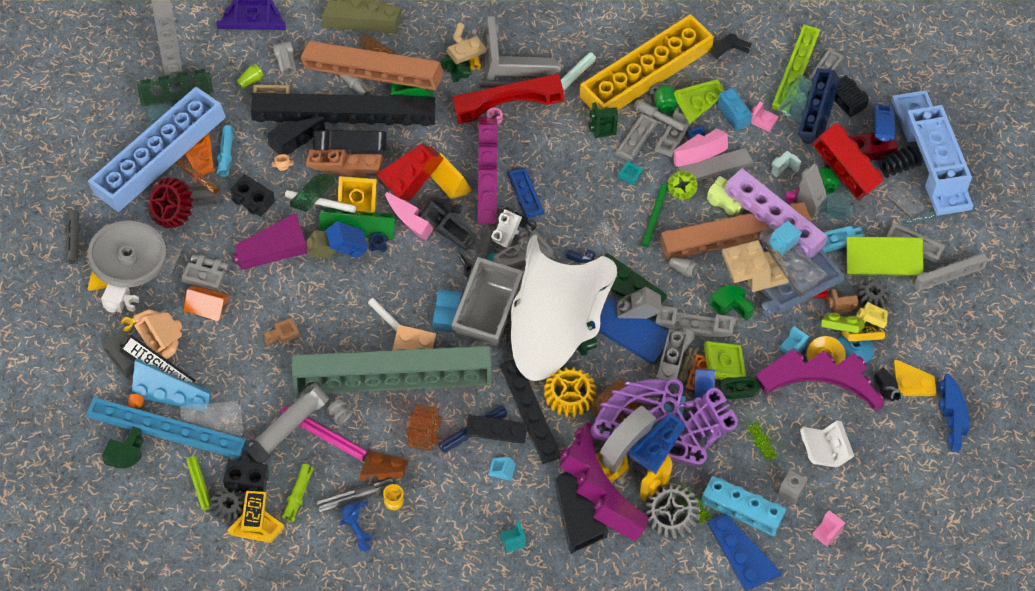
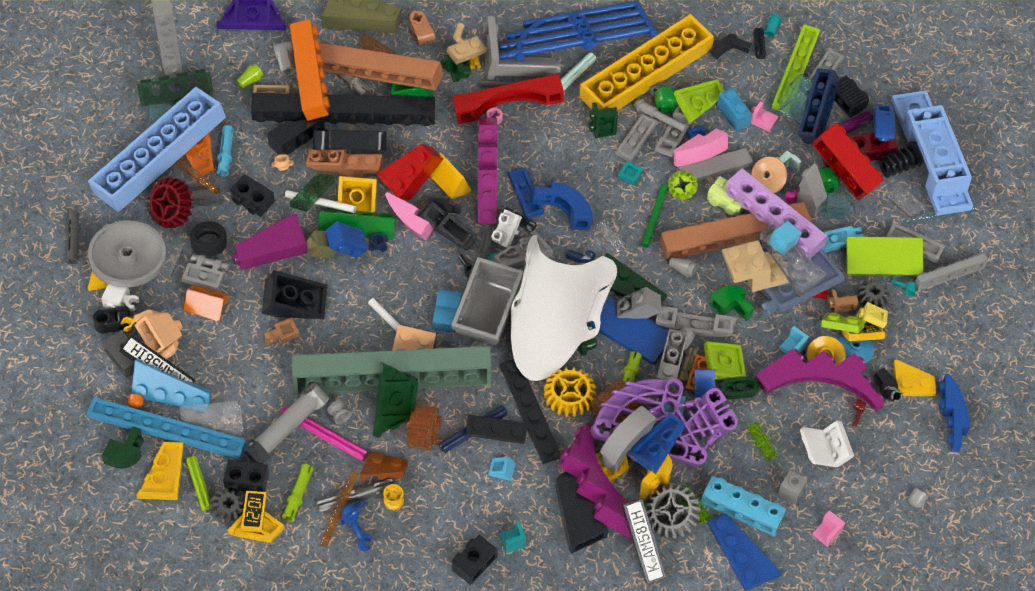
none -> black piece [93,307,130,333]
none -> yellow wing [137,442,184,500]
none -> black tyre [190,221,227,257]
none -> black slope [262,270,327,319]
none -> orange brick [290,19,330,121]
none -> clear orange bar [319,471,359,548]
none -> dark green wing [373,362,418,438]
none -> nougat piece [410,11,436,46]
none -> black brick [452,535,498,585]
none -> blue piece [499,1,658,61]
none -> blue arch [530,182,593,230]
none -> lime pin [620,351,642,388]
none -> tile [622,498,666,584]
none -> light nougat dish [752,157,788,193]
none -> black axle [753,28,766,59]
none -> teal pin [764,14,782,37]
none -> magenta axle [840,111,873,133]
none -> clear red hand [852,399,866,427]
none -> teal hand [891,279,916,297]
none -> light grey piece [908,488,928,508]

